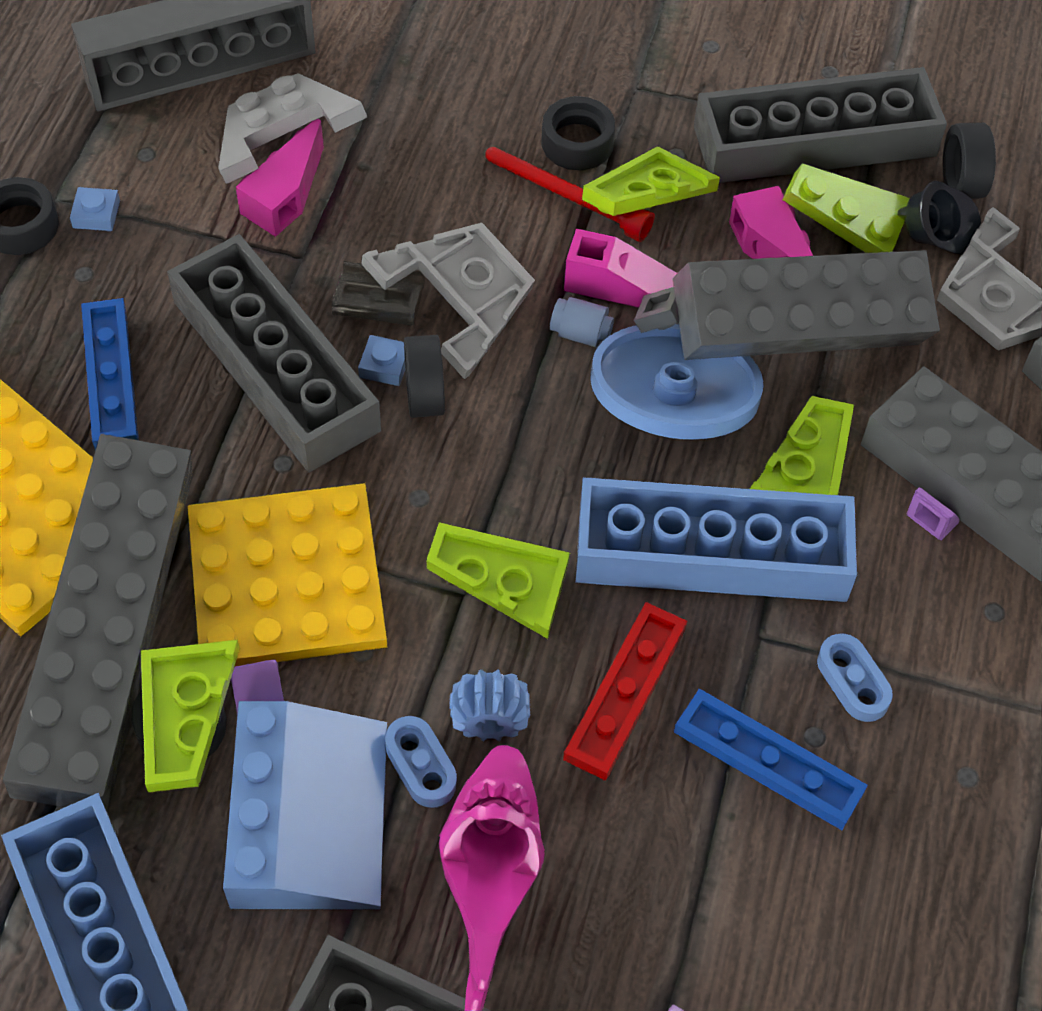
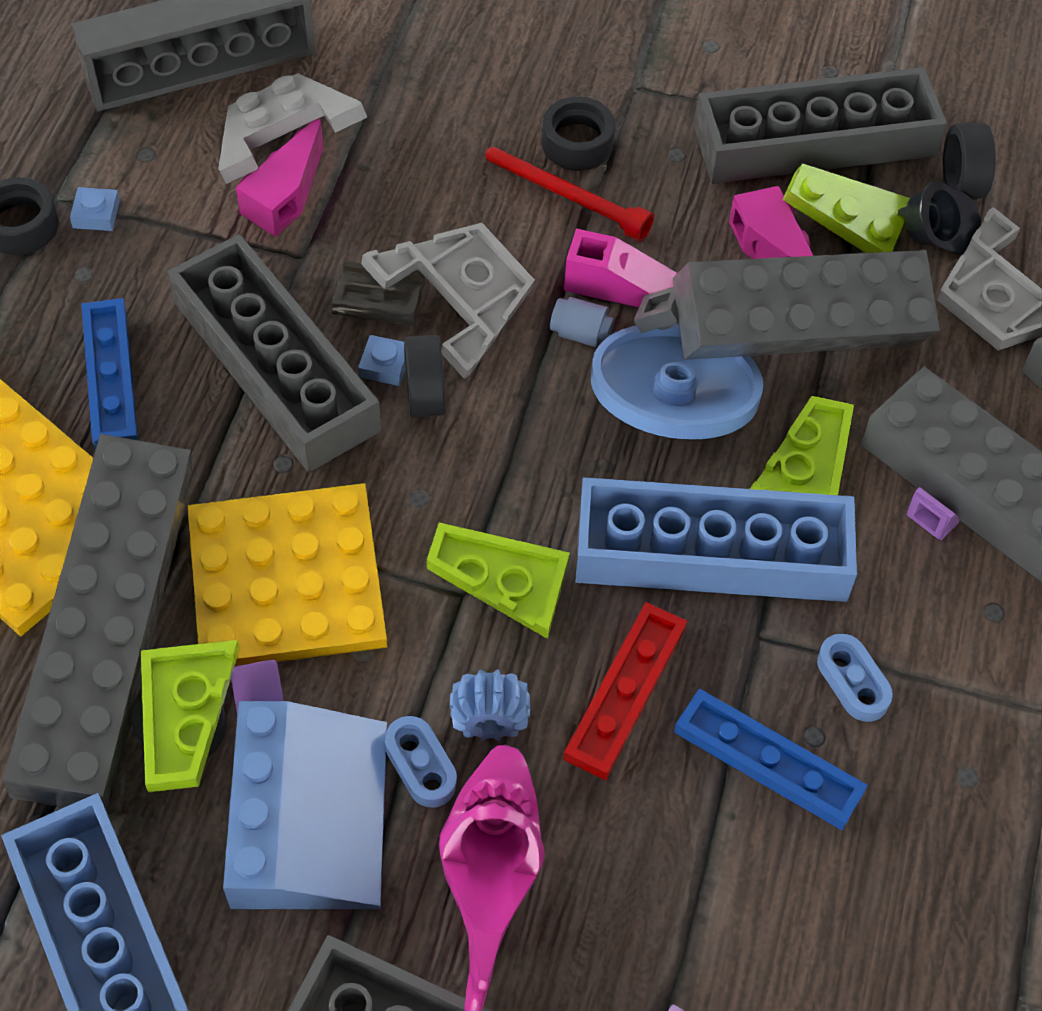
lime wing [582,146,720,216] -> none

